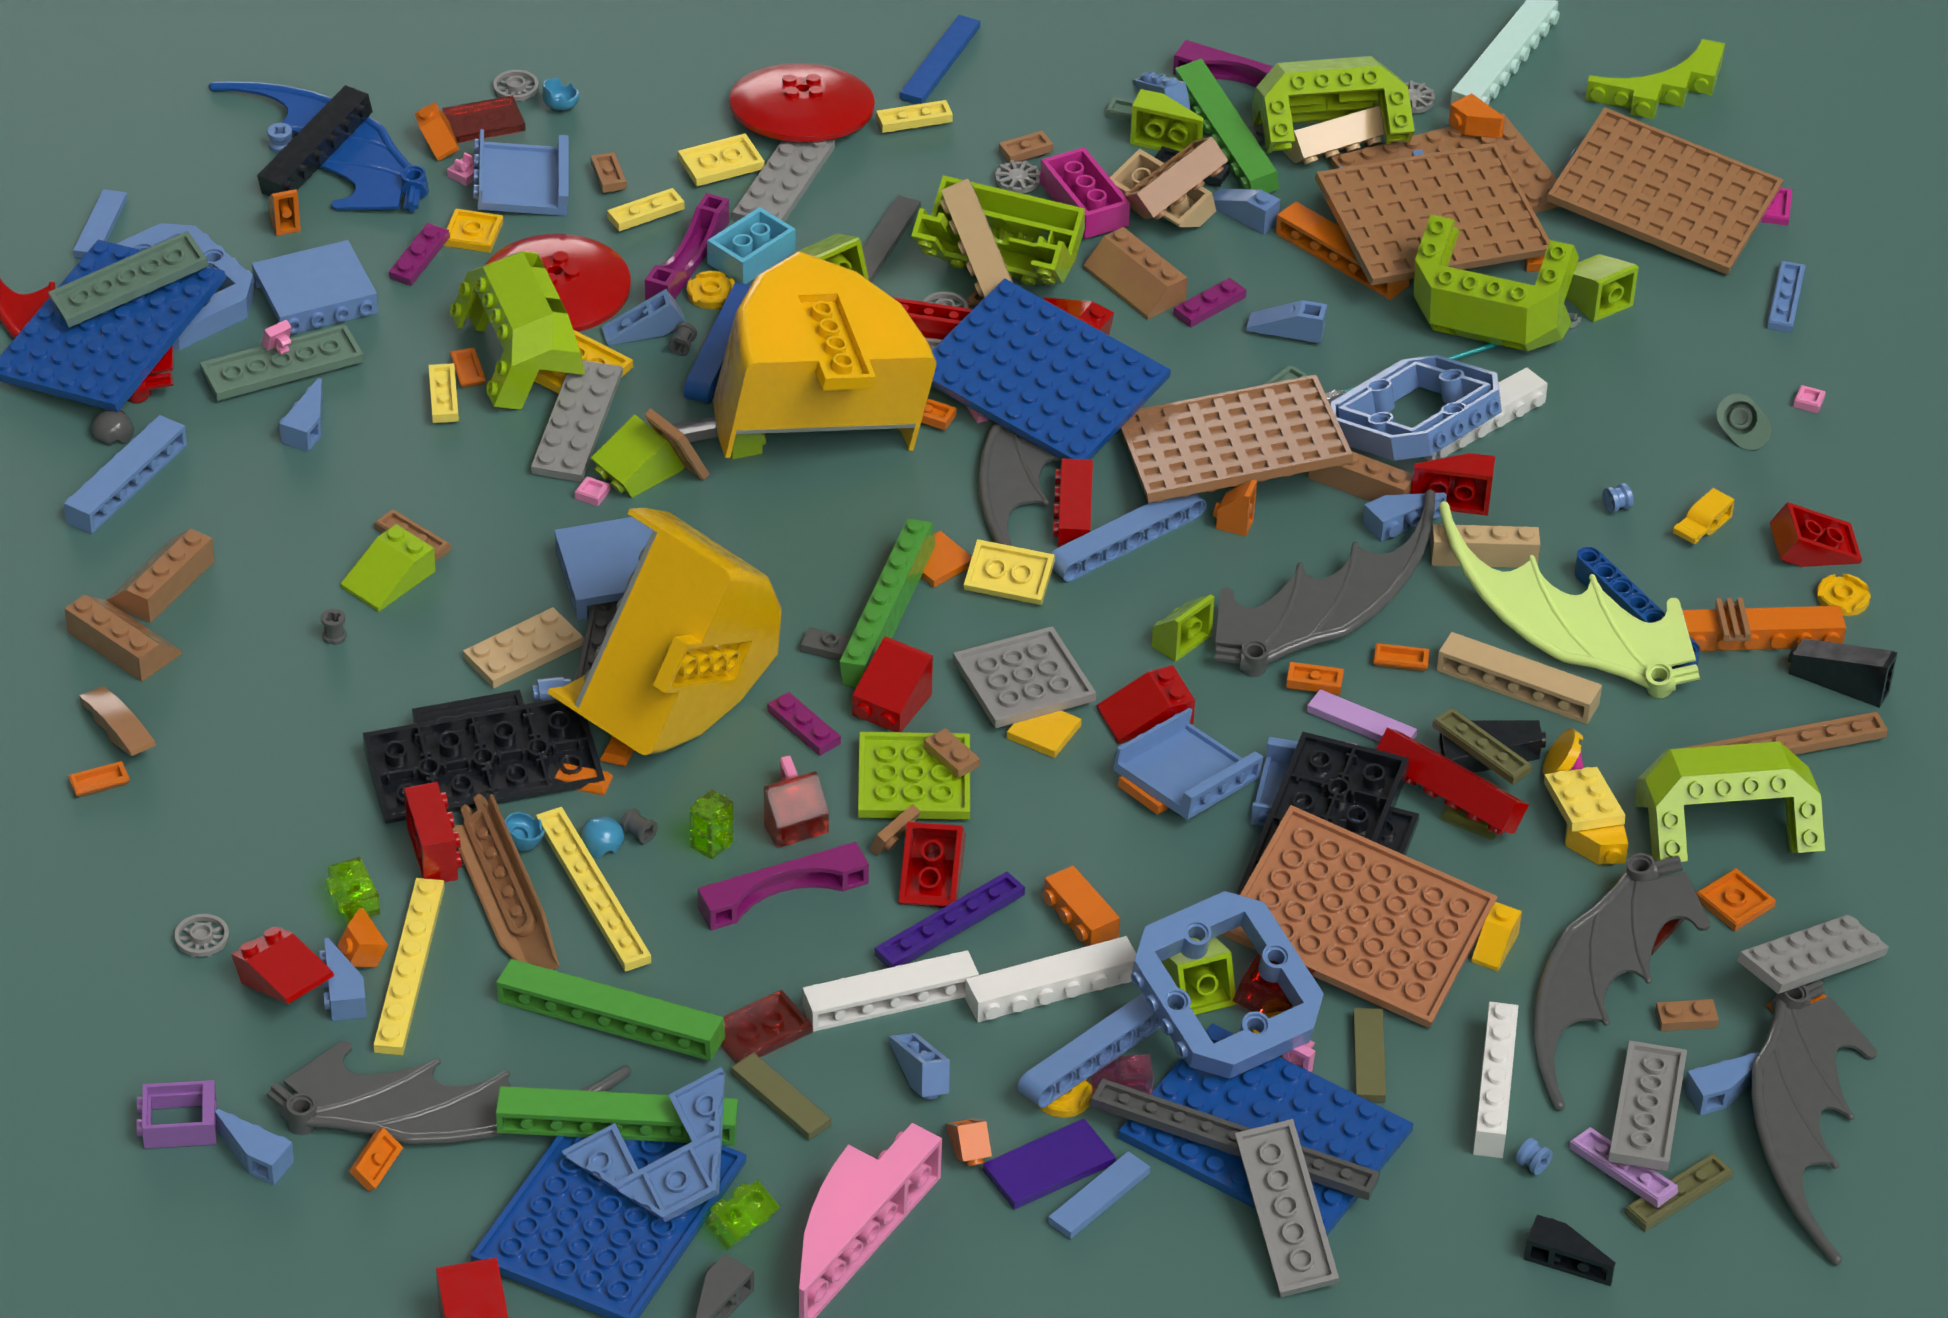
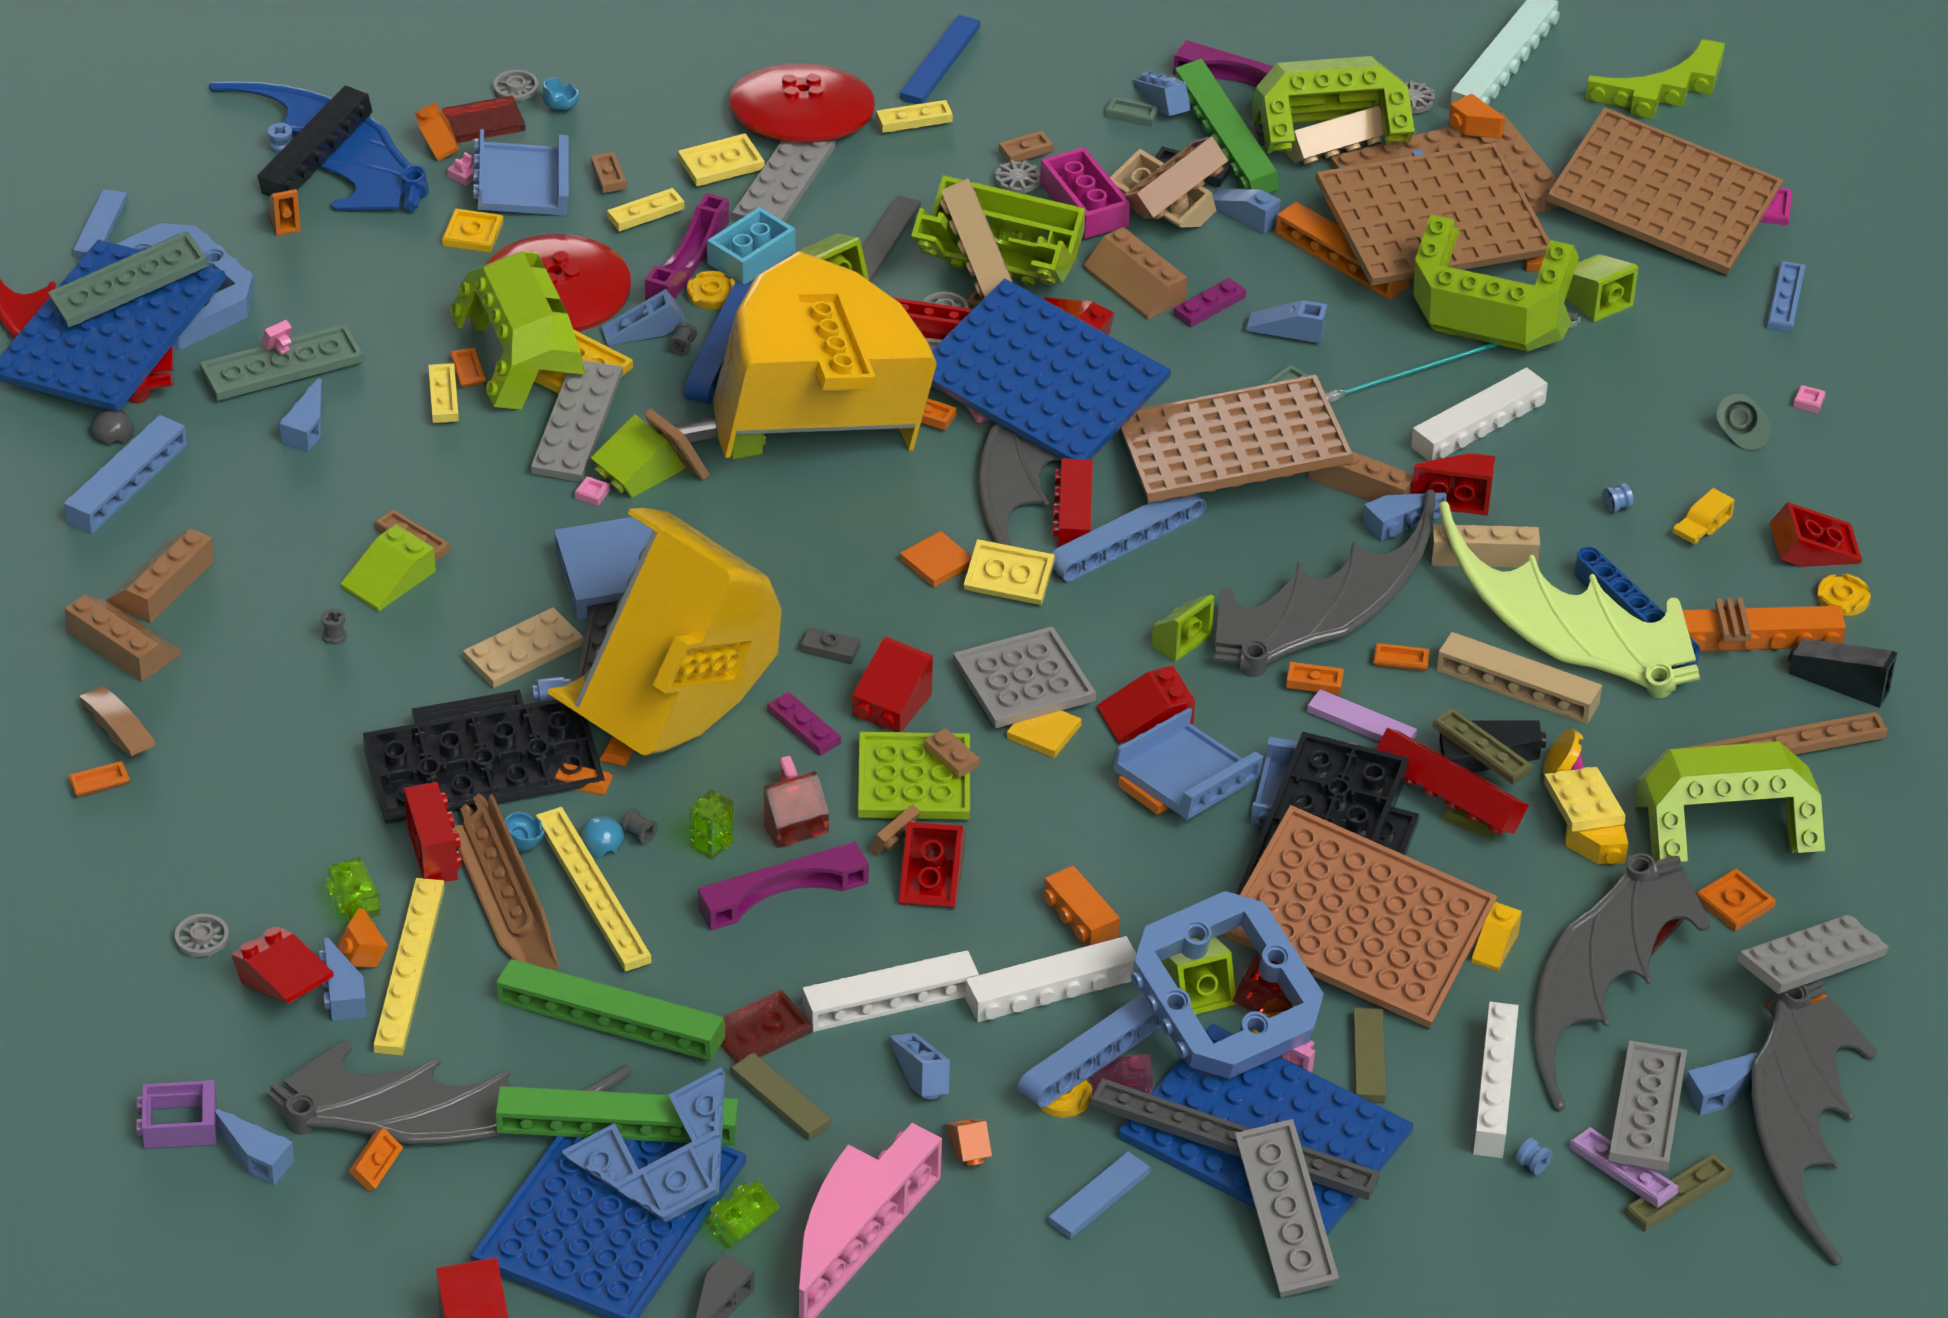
medium blue panel [252,240,378,335] -> none
magenta plate [389,222,450,286] -> none
bright green brick [840,518,936,687] -> none
dark purple plate [874,871,1025,968] -> none
dark purple tile [983,1119,1116,1210] -> none
lime slope [1130,89,1204,151] -> none
orange slope [1213,480,1257,536] -> none
medium blue panel [1331,355,1502,461] -> none
black slope [1524,1214,1616,1286] -> none
medium nougat plate [1655,999,1719,1031] -> none

